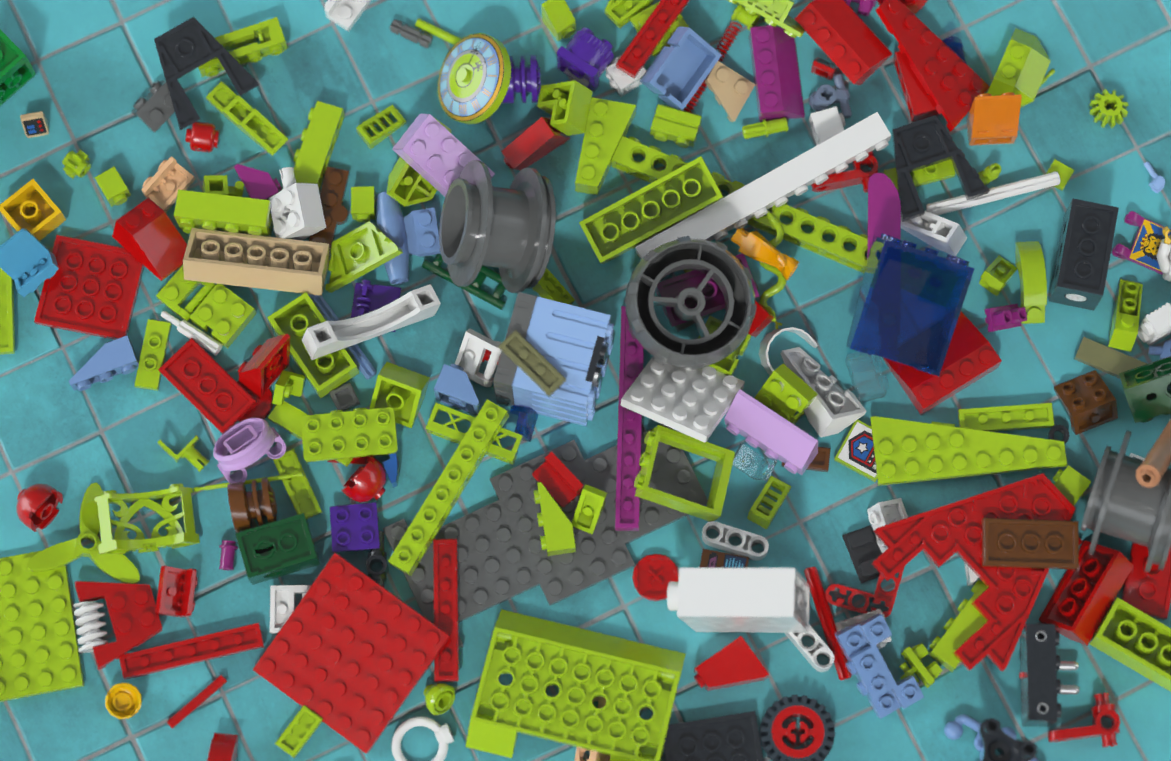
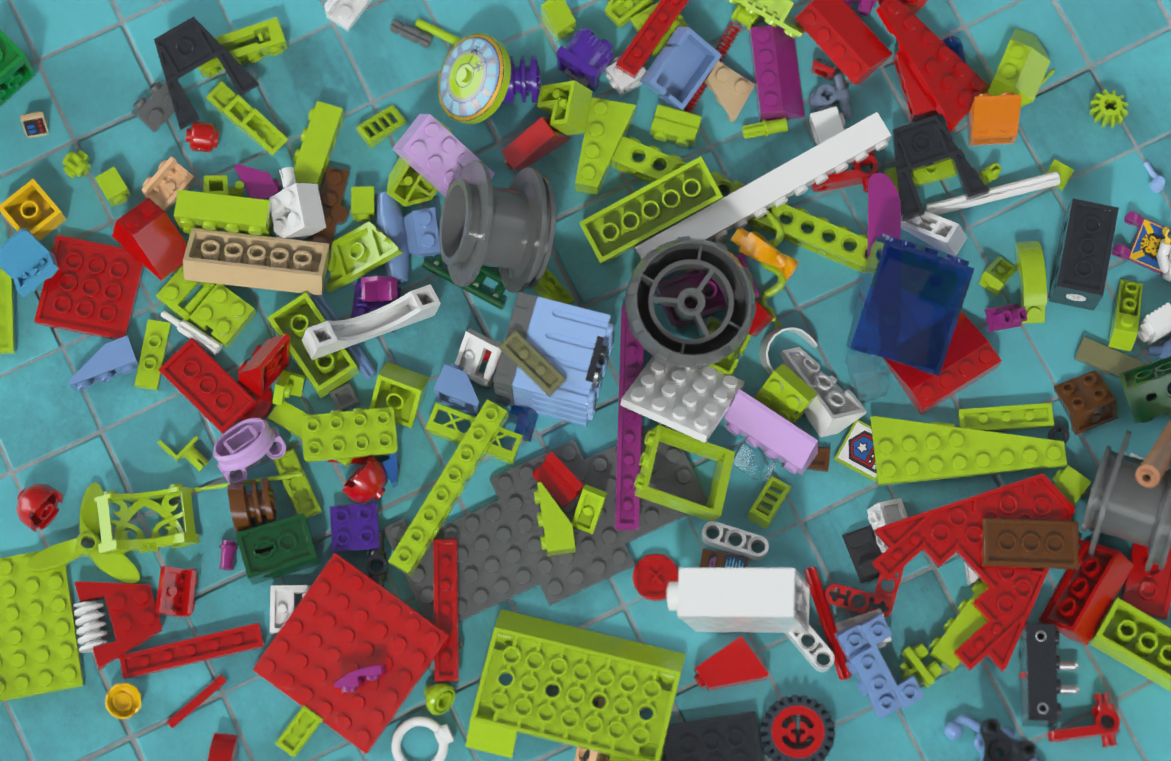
none -> magenta slope [334,665,386,692]
none -> magenta panel [361,276,398,303]

